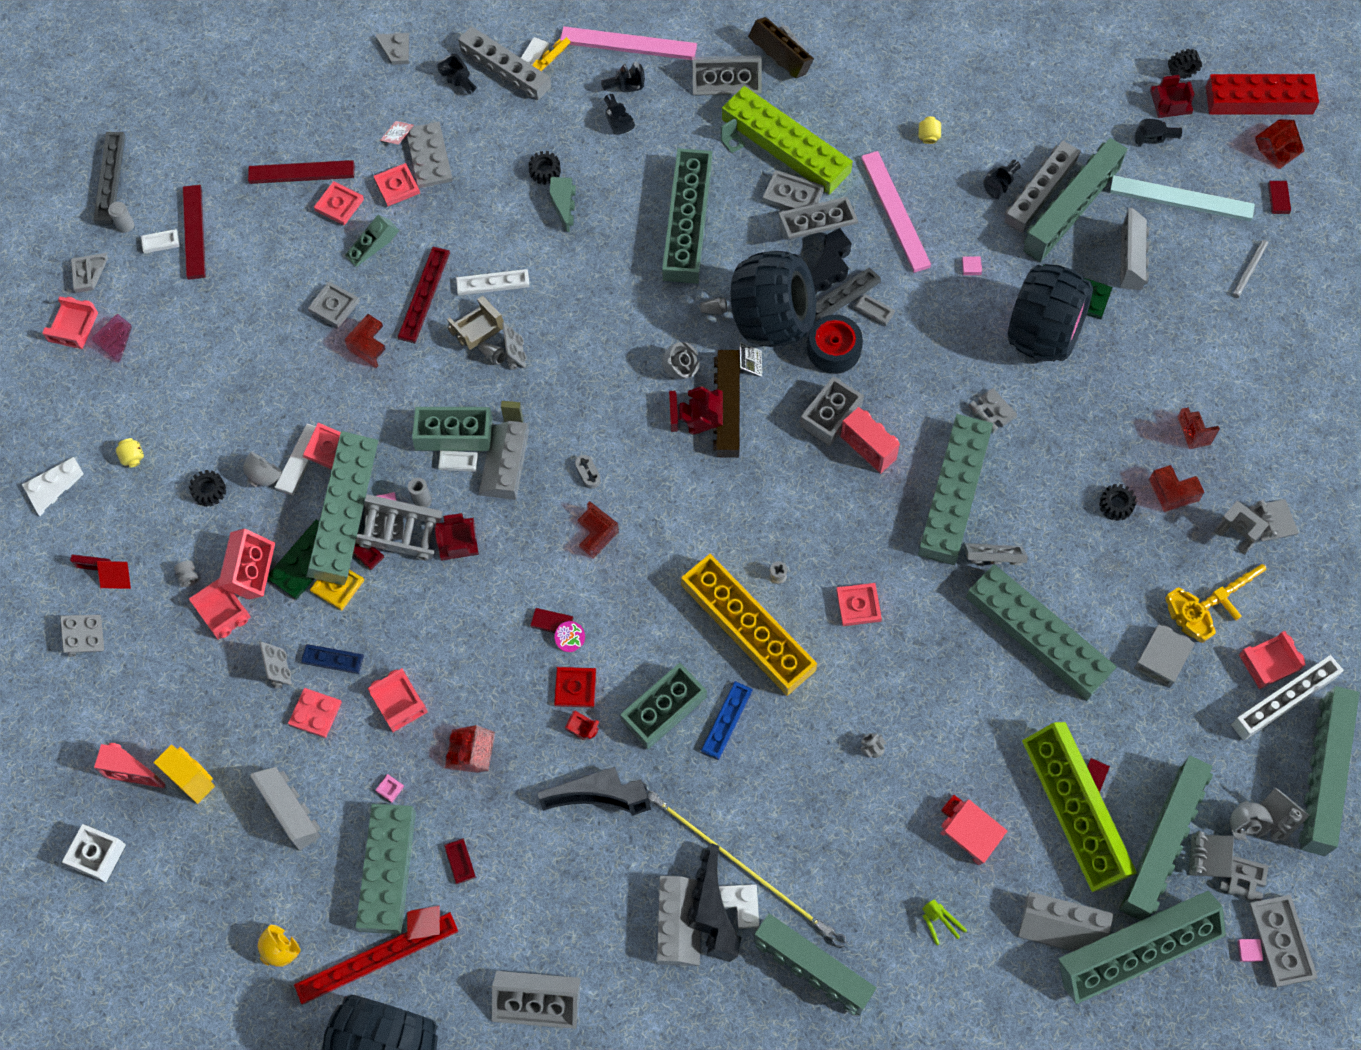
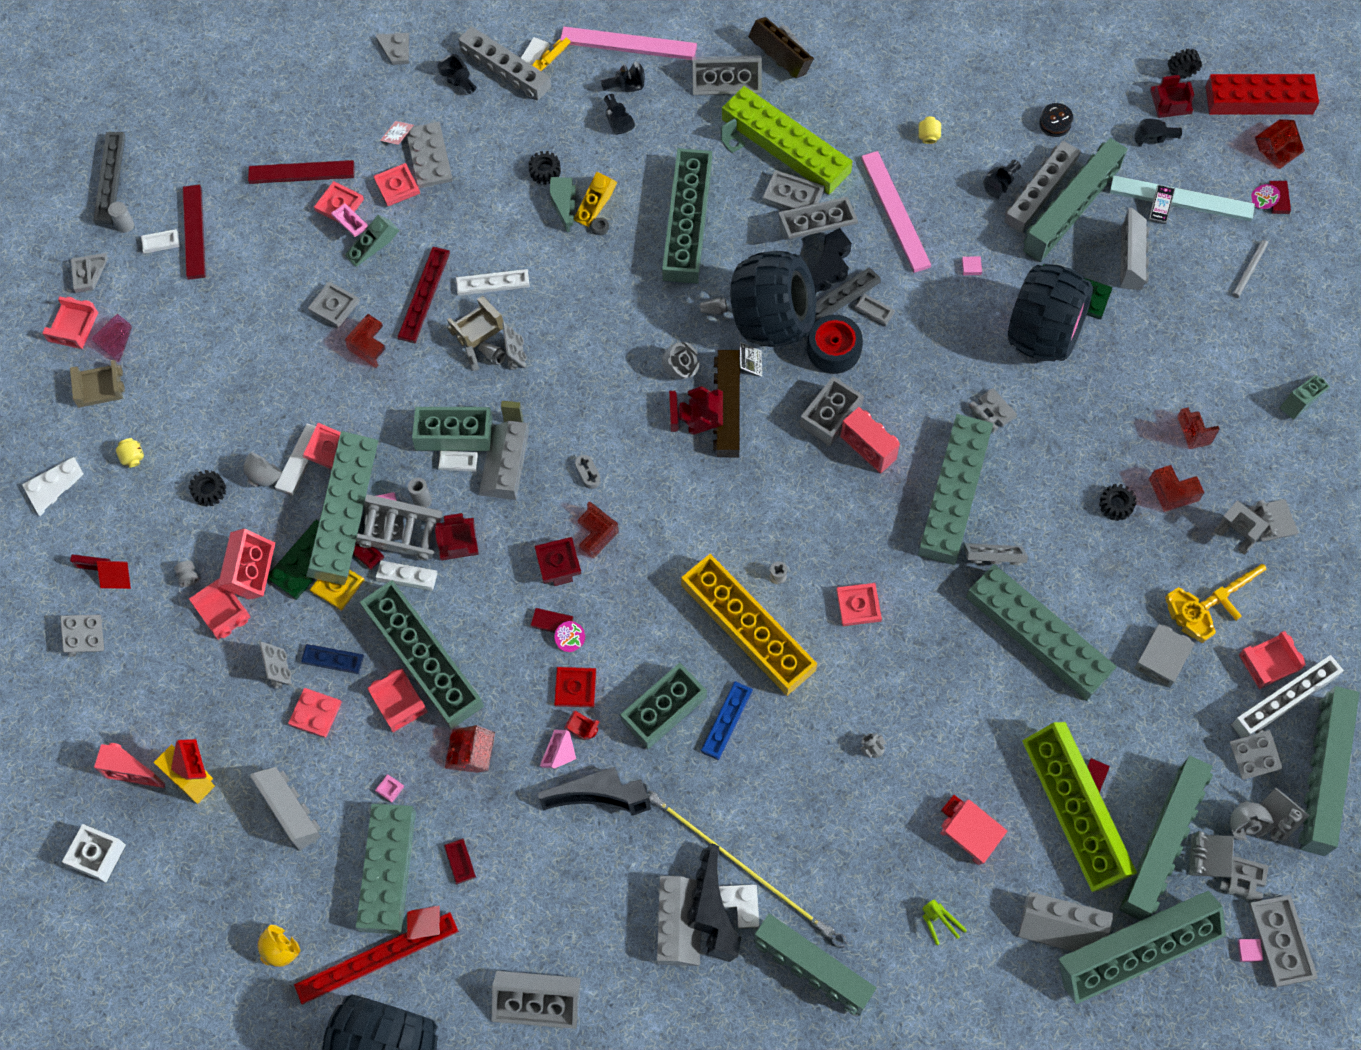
none -> dark tan panel [70,360,125,408]
none -> red slope [171,739,207,780]
none -> bright pink slope [331,204,368,237]
none -> sand green brick [360,580,484,730]
none -> white plate [376,561,438,591]
none -> light grey tile [466,346,479,371]
none -> dark red panel [534,537,582,587]
none -> bright pink slope [540,730,576,769]
none -> yellow slope [574,171,617,227]
none -> dark grey tile [591,218,609,235]
none -> black head [1039,103,1074,137]
none -> tile [1148,185,1175,224]
none -> light grey hinge [1229,730,1283,780]
none -> sticker [1251,184,1280,209]
none -> sand green slope [1279,375,1331,420]

